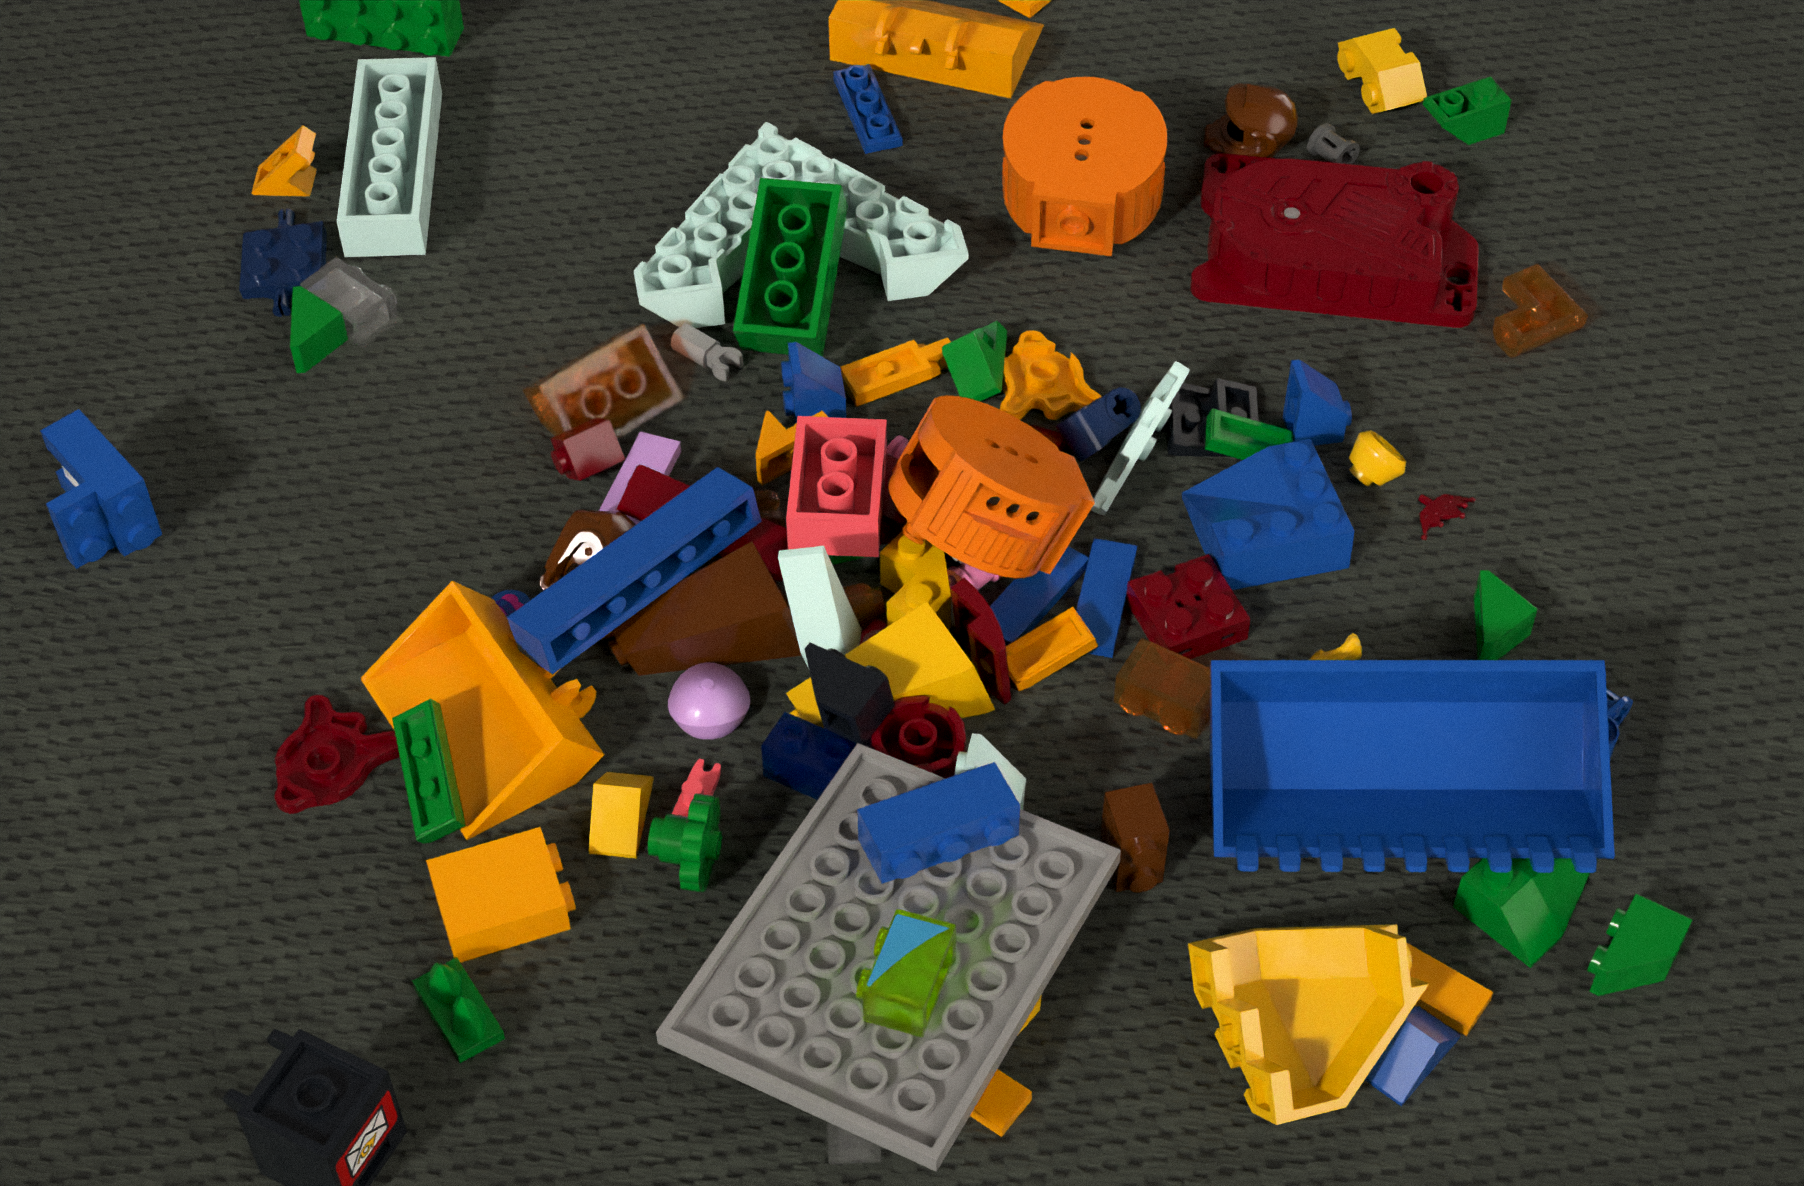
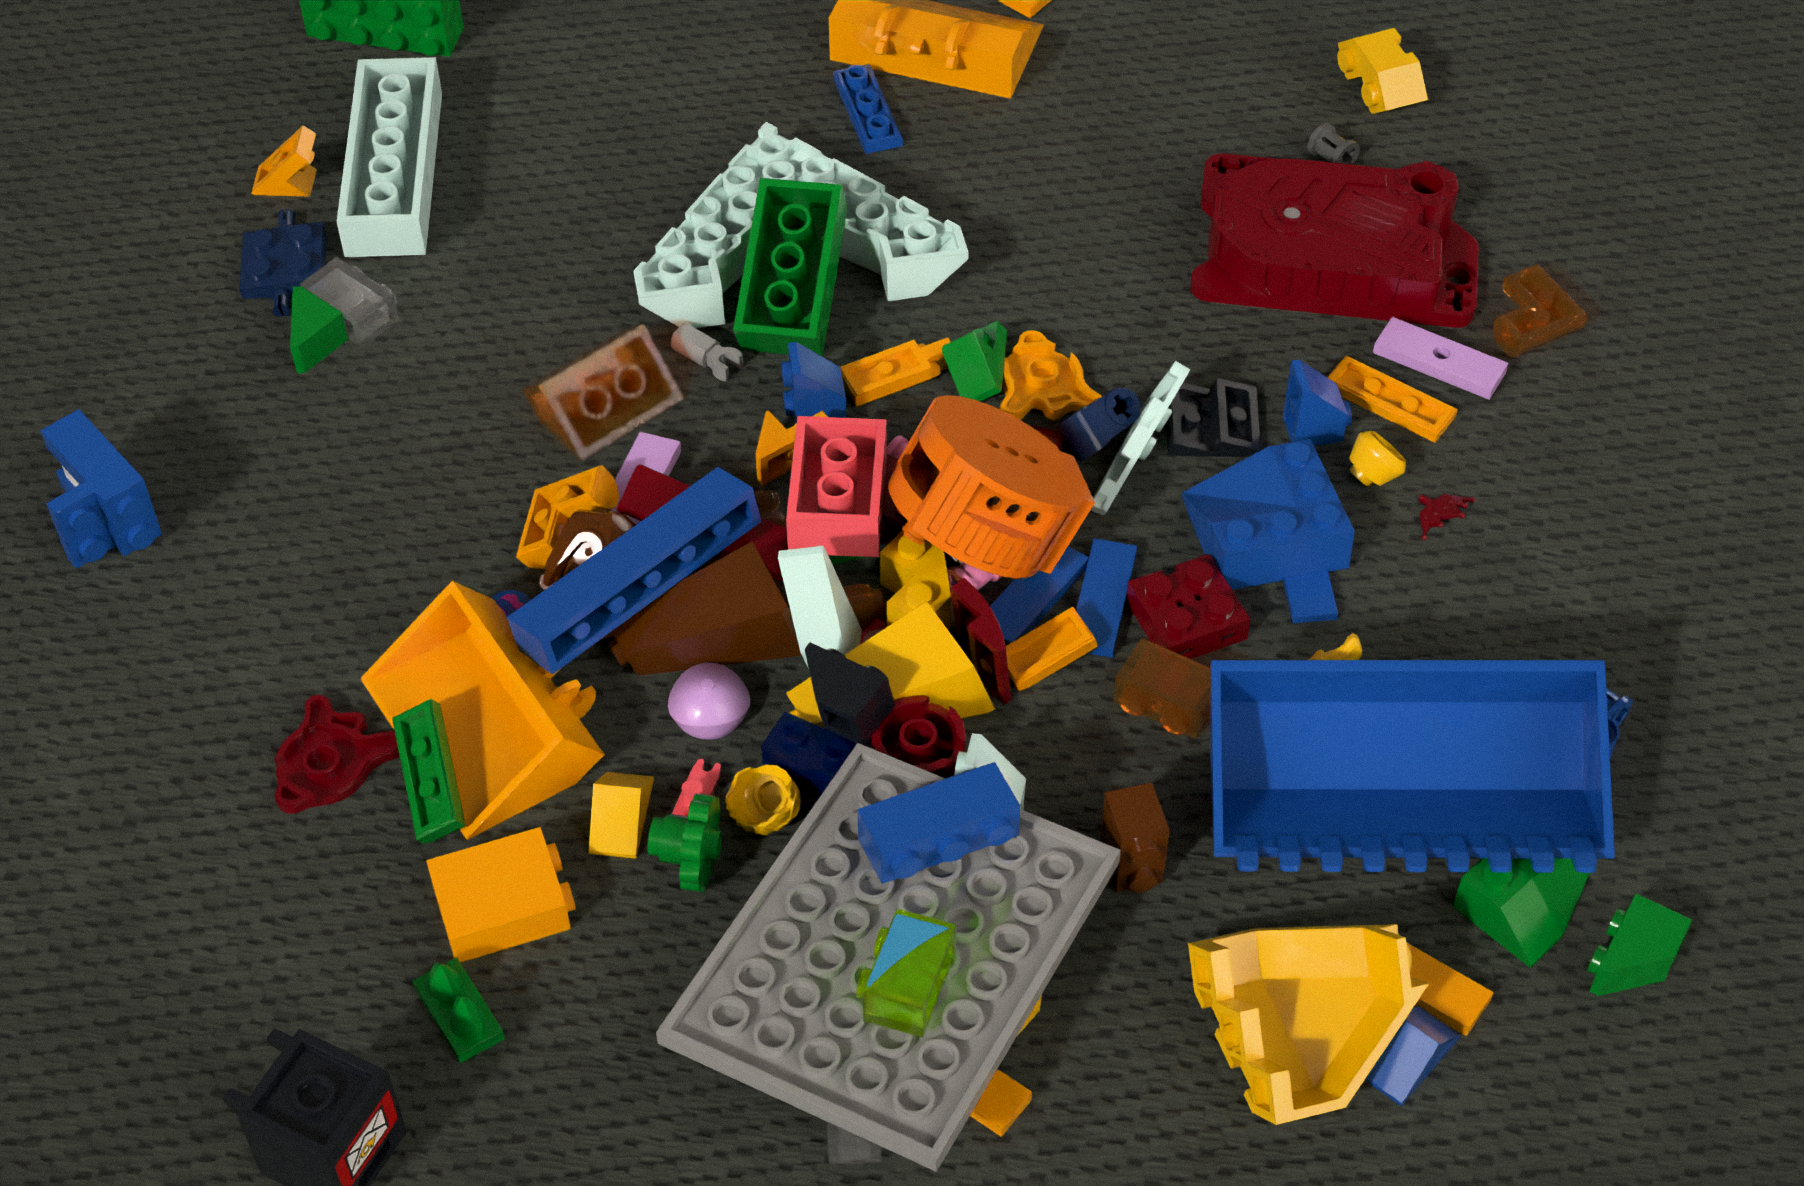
dark red brick [550,418,626,481] -> none
orange piece [1003,77,1167,256] -> none
reddish brown helmet [1204,83,1298,158] -> none
green tile [1205,408,1293,460] -> none
green slope [1422,76,1512,145] -> none
green slope [1473,570,1538,660] -> none
none -> light orange brick [516,465,619,569]
none -> yellow hair [725,764,801,835]
none -> blue tile [1283,569,1338,623]
none -> light orange tile [1327,355,1458,443]
none -> lavender tile [1373,317,1509,400]

